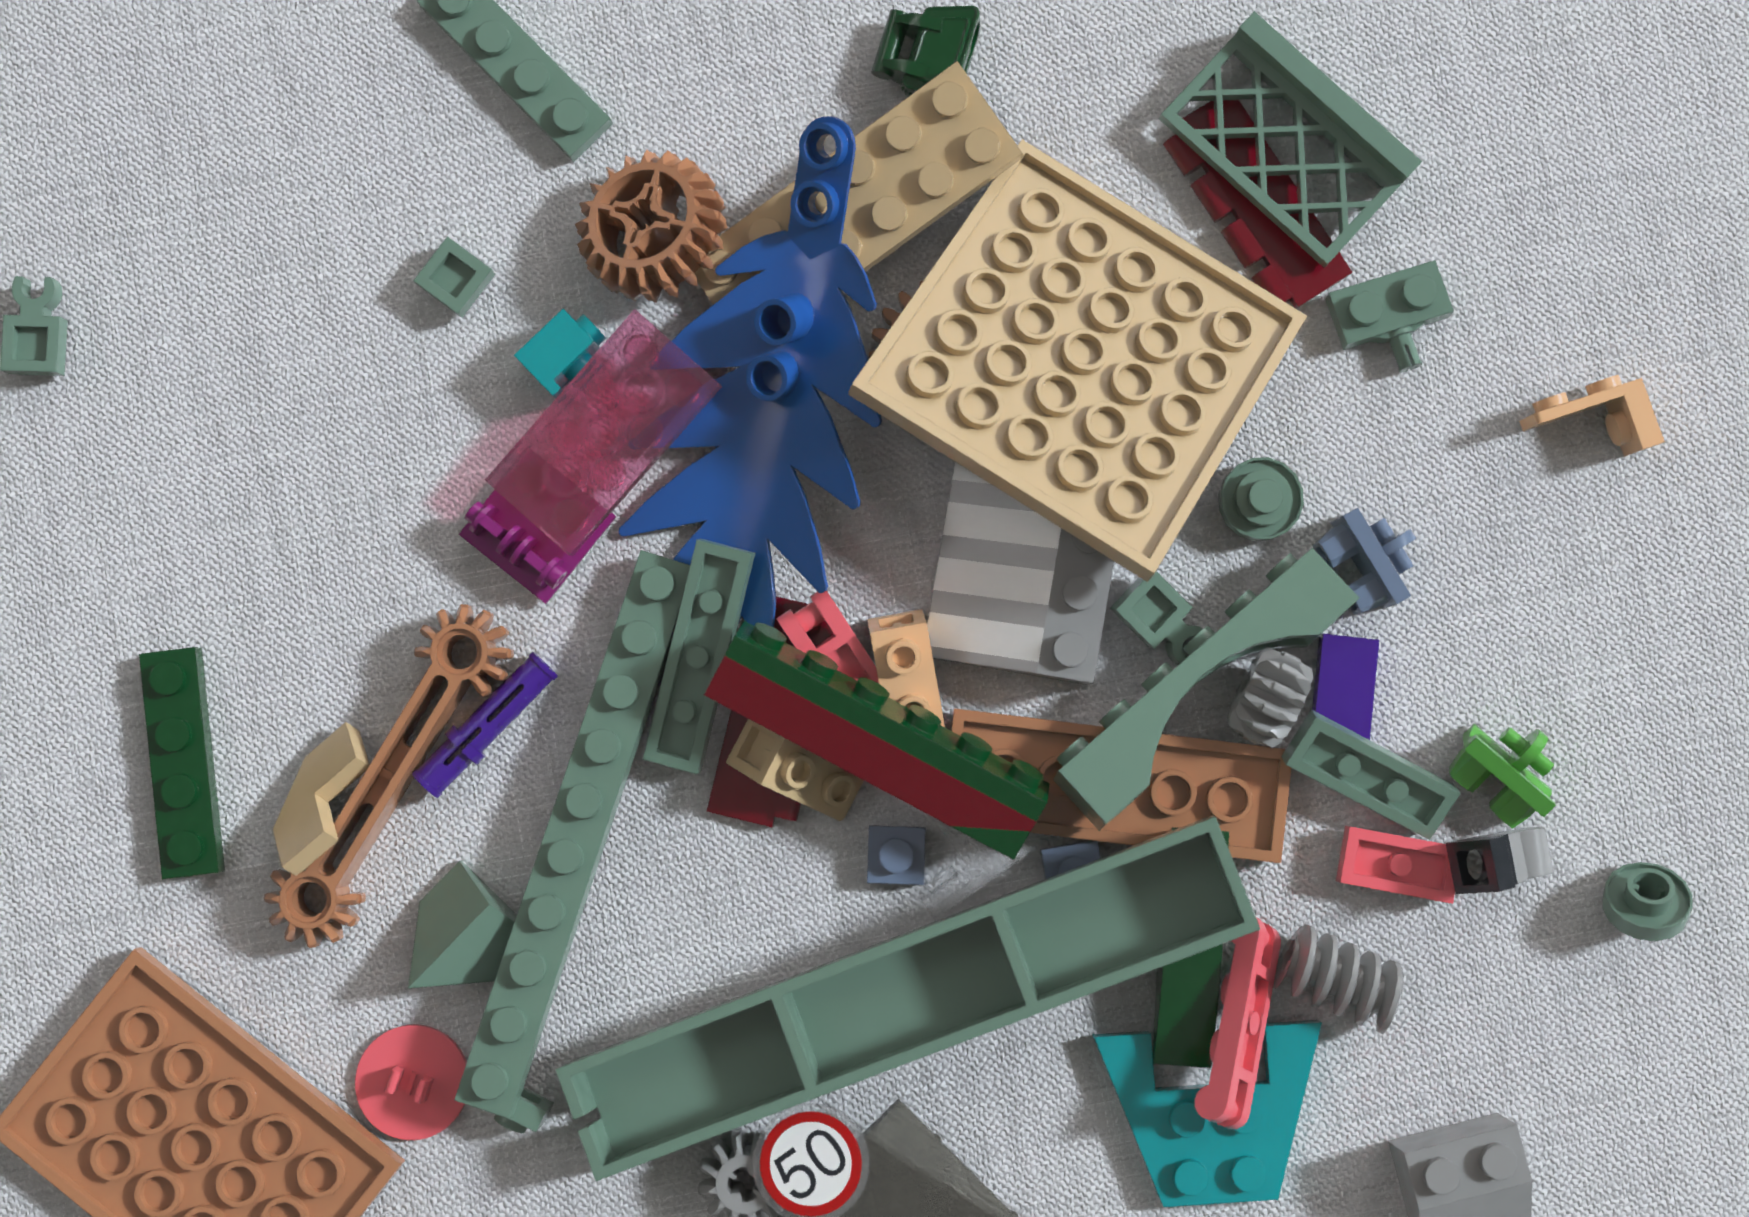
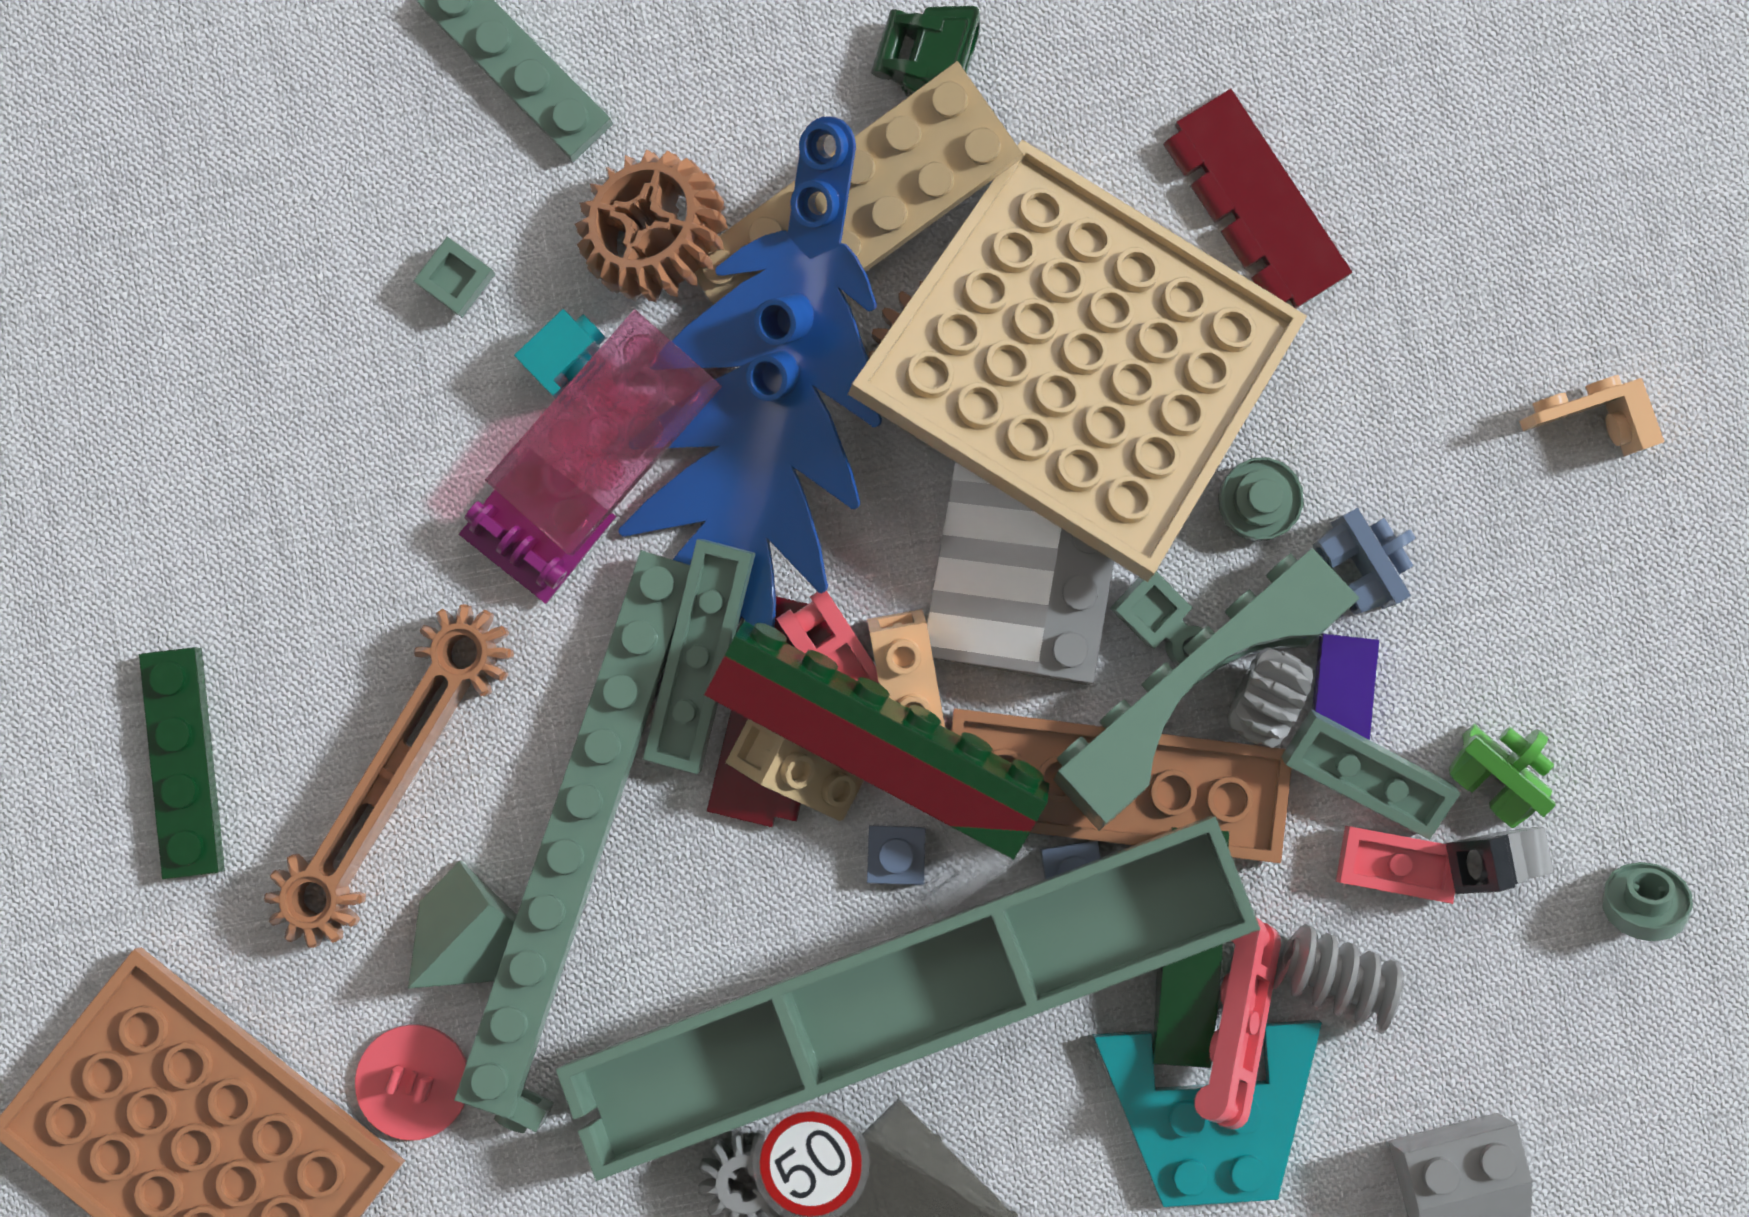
sand green plate [0,276,68,376] -> none
tan tile [273,722,369,876] -> none
dark purple pin [412,651,558,798] -> none
sand green fence [1159,11,1422,268] -> none
sand green plate [1325,260,1454,373] -> none

